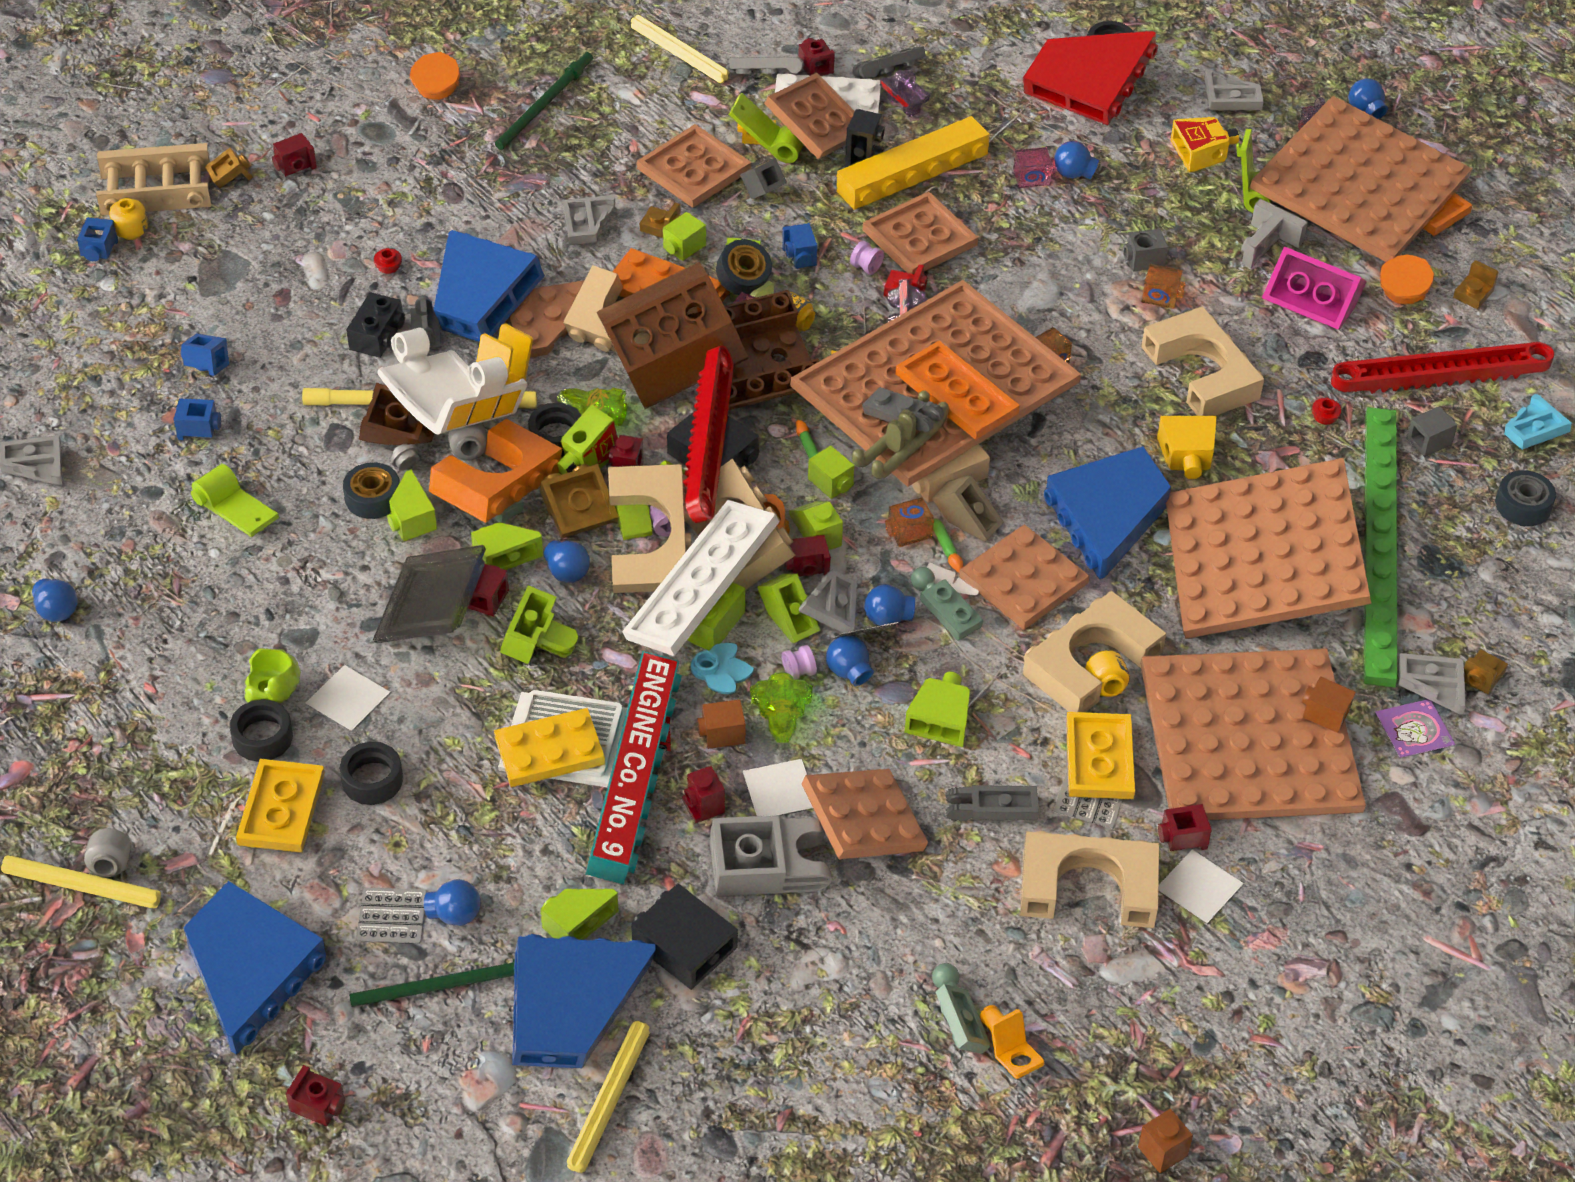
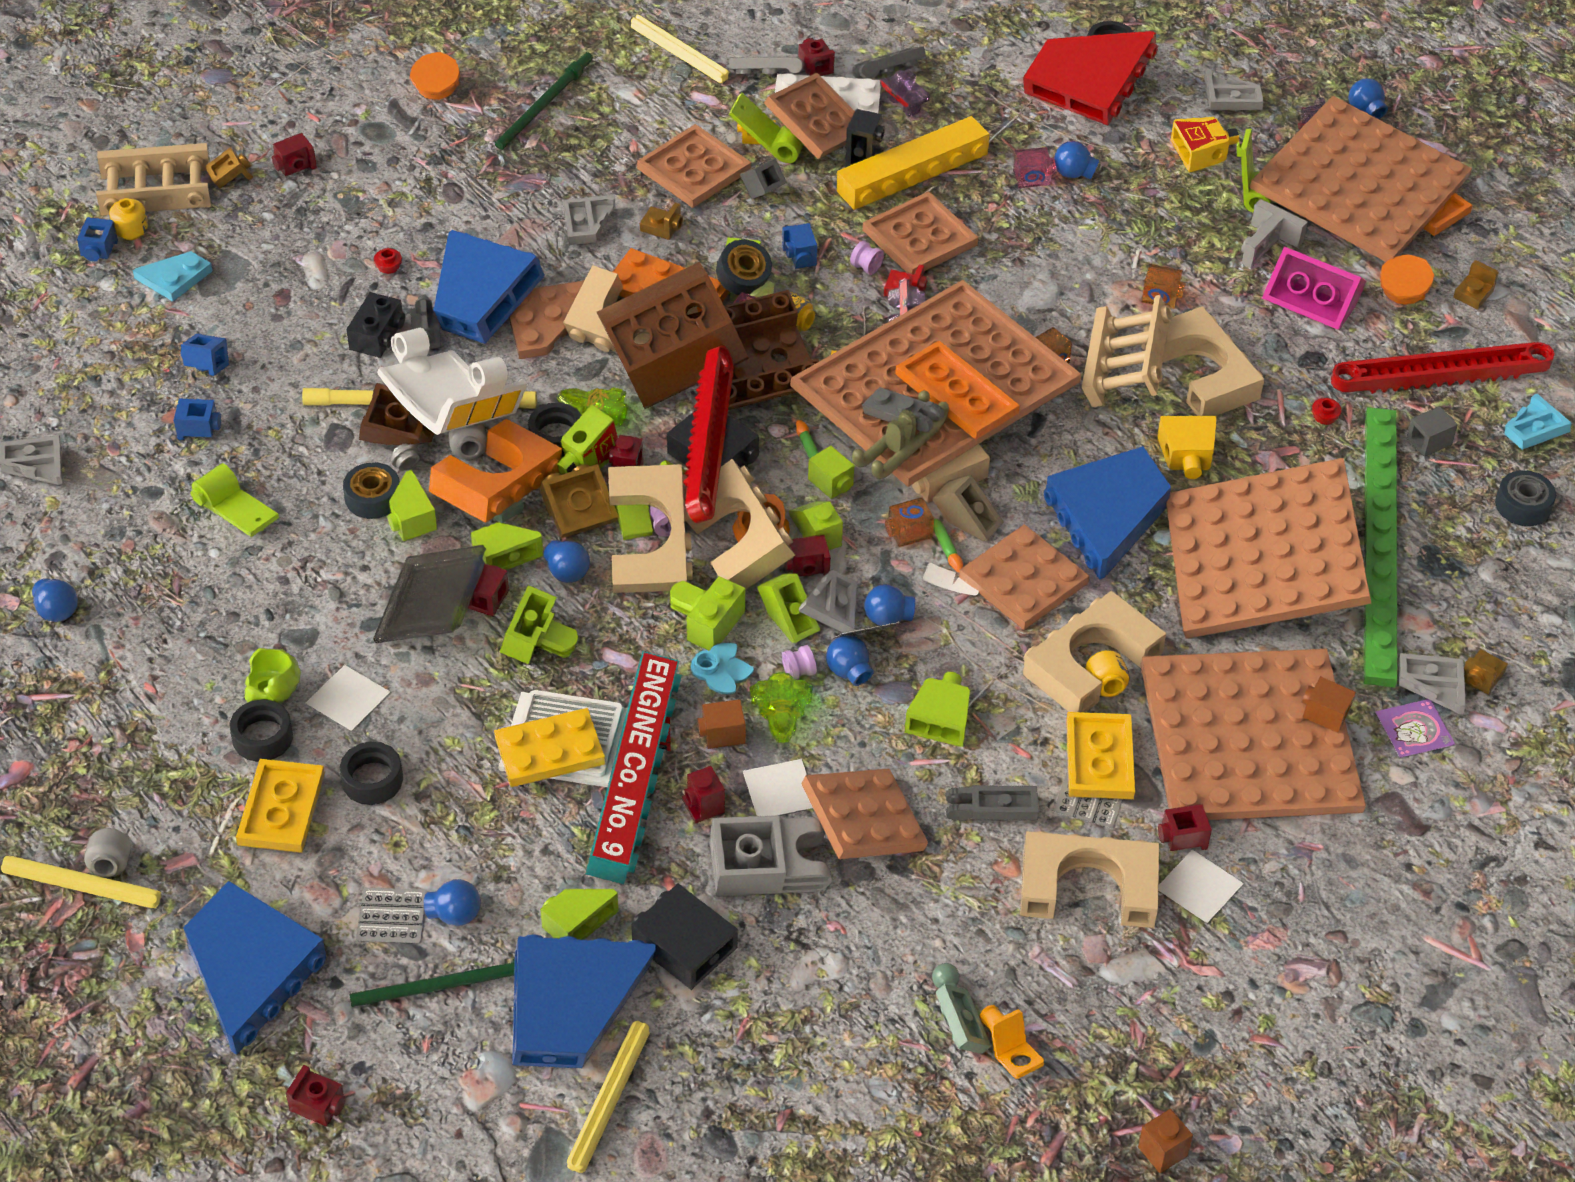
yellow piece [476,323,533,385] -> none
white plate [622,500,779,656] -> none
lime brick [663,212,706,261] -> none
sand green plate [911,567,983,641] -> none
dark grey brick [1123,229,1168,272] -> none
none -> medium azure wing [133,251,213,301]
none -> tan fence [1082,295,1172,407]

